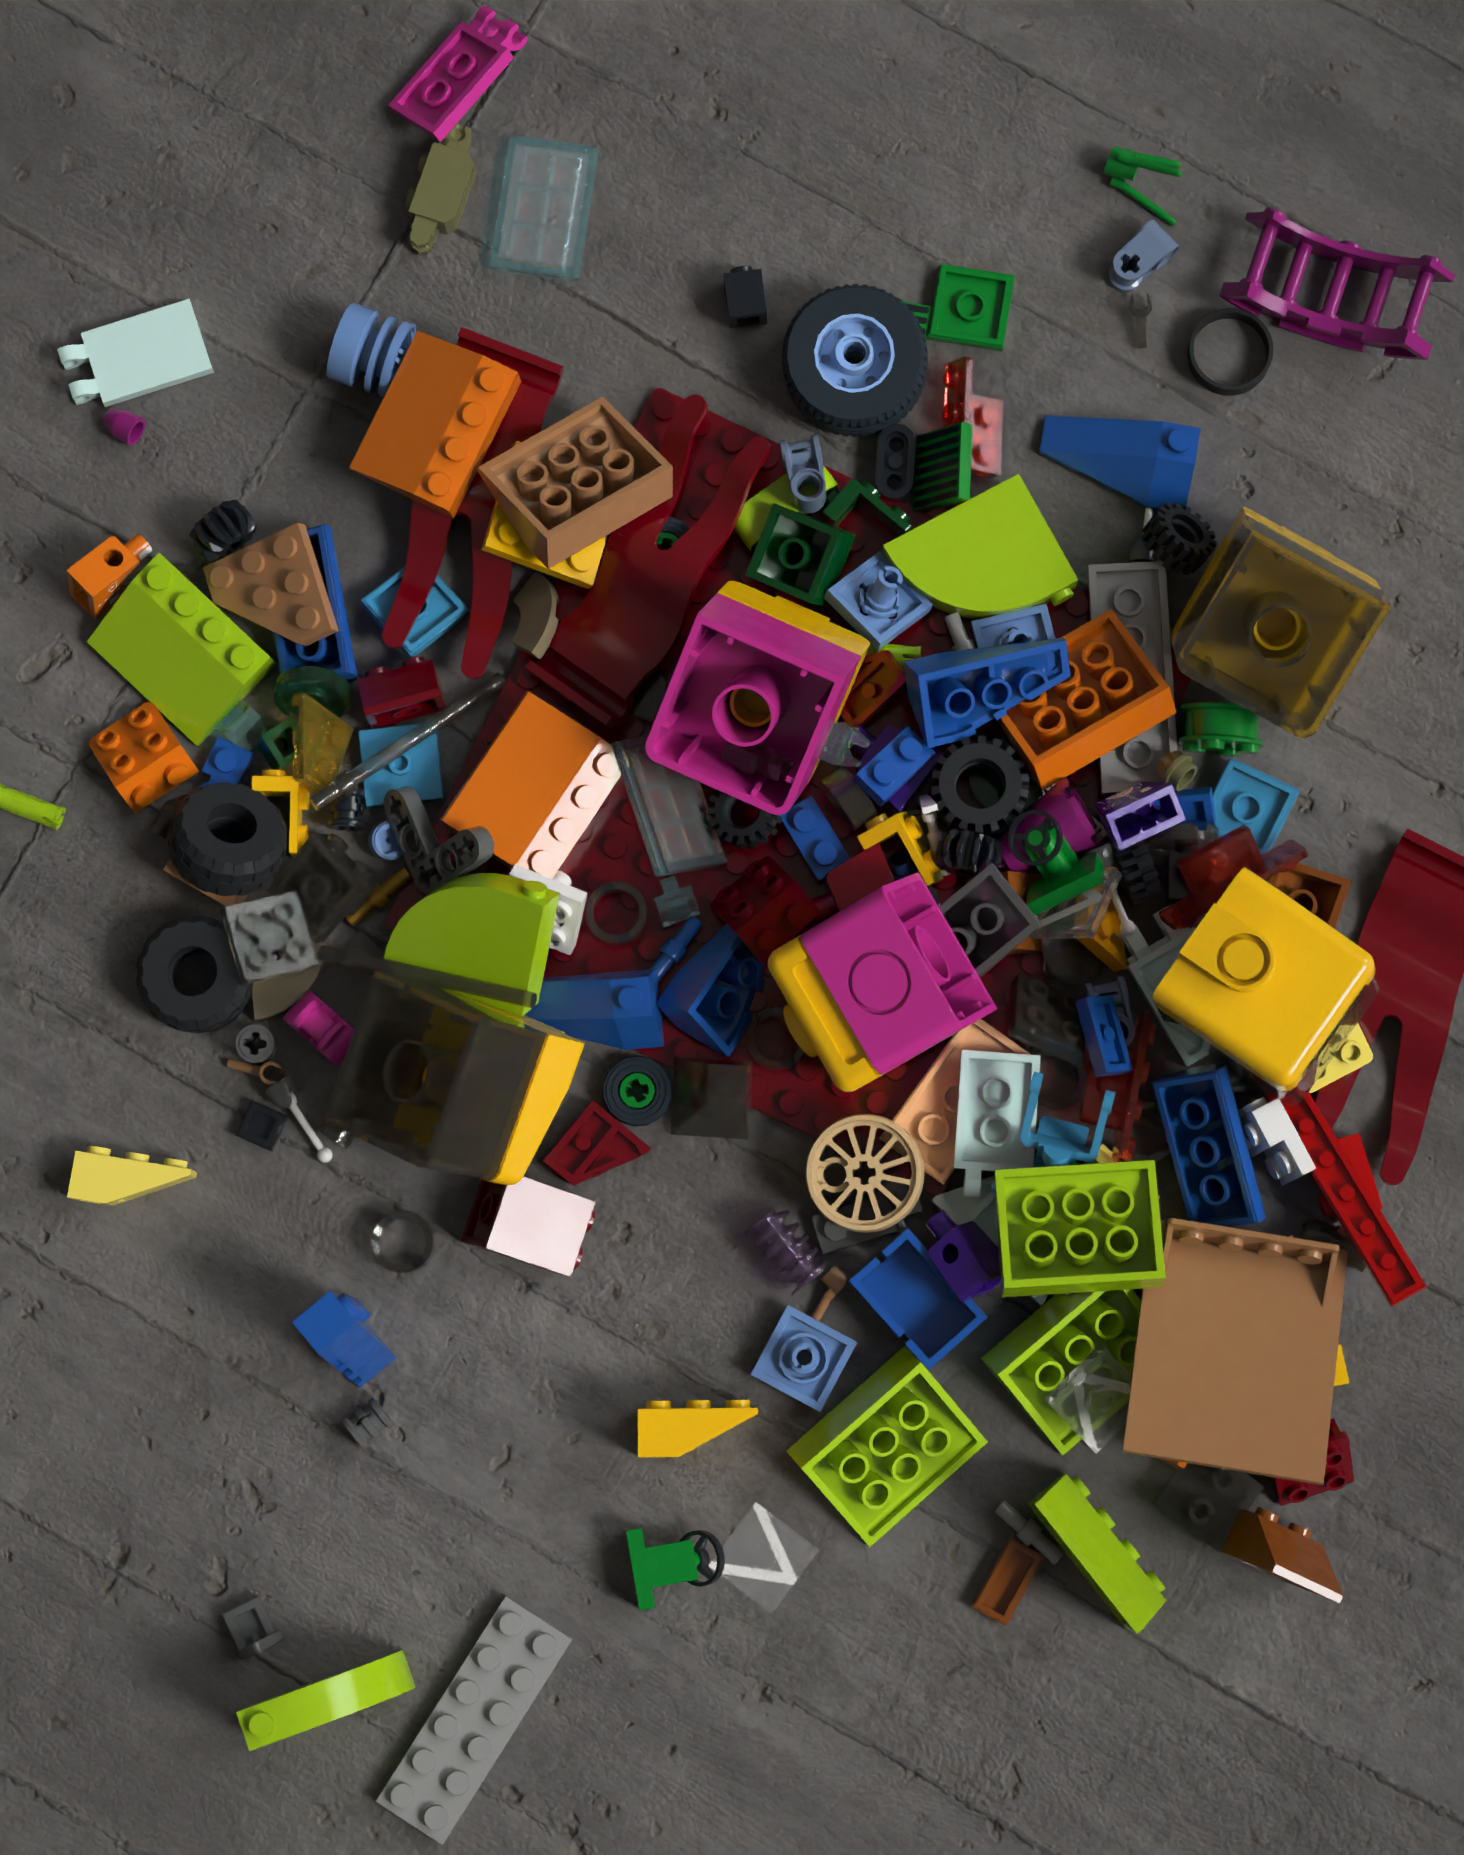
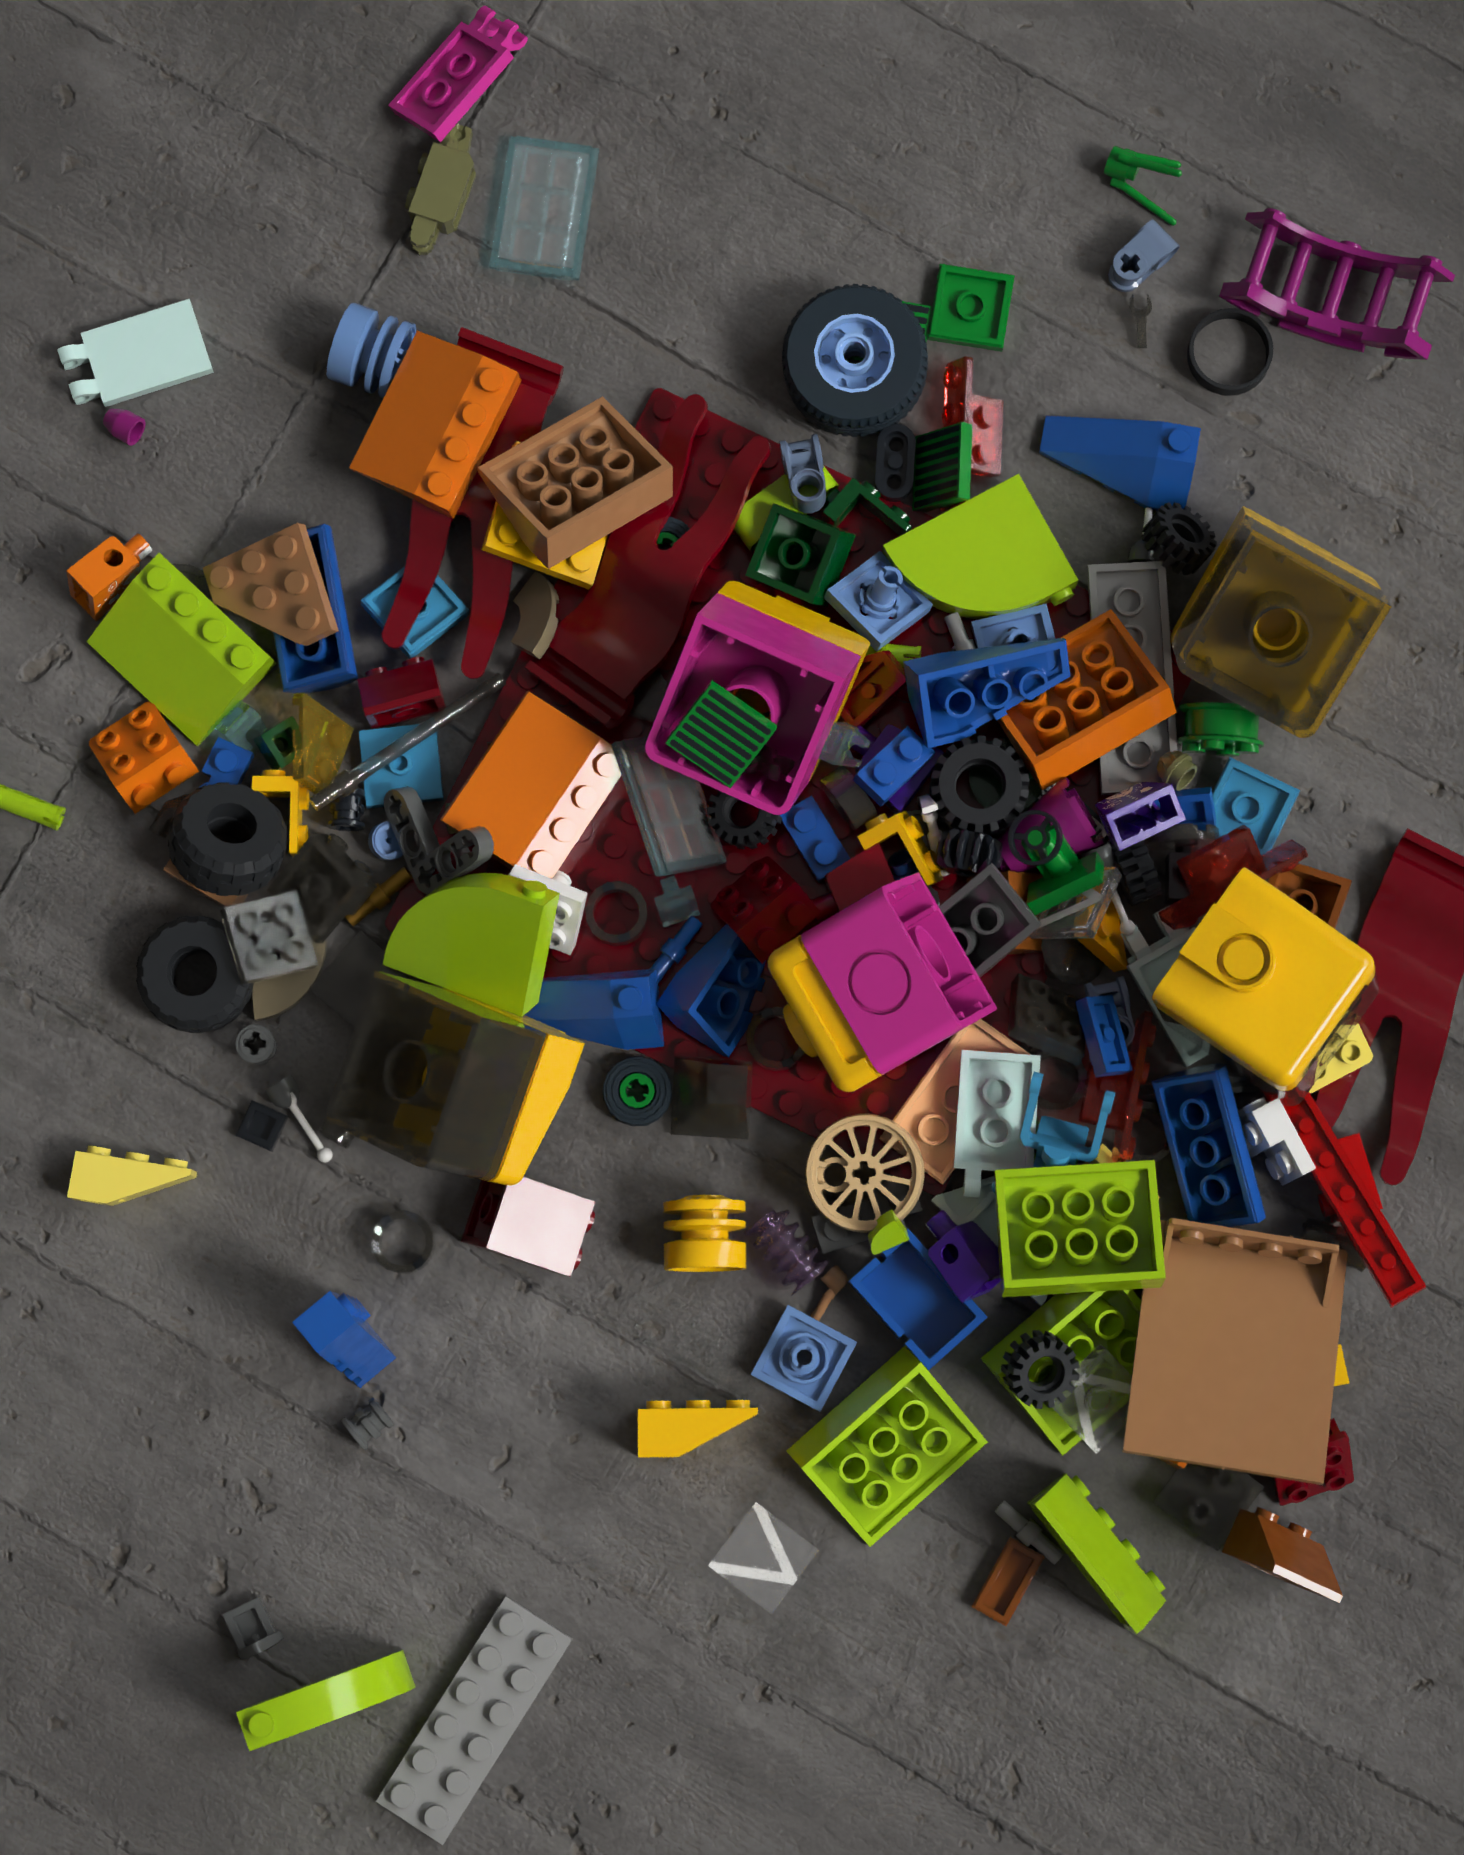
black gear [189,499,257,563] -> none
medium nougat hand [227,1059,281,1086] -> none
clear green tile [273,666,352,723] -> none
dark pink piece [283,989,363,1067] -> none
clear smoke bar [318,945,537,1008] -> none
dark red wing [543,1101,651,1186] -> none
green piece [626,1528,725,1611] -> none
black brick [723,266,767,328] -> none
none -> yellow wheel [663,1195,746,1272]
none -> tile [665,680,777,788]
none -> lime tile [868,1210,910,1255]
none -> black tyre [1001,1330,1080,1409]

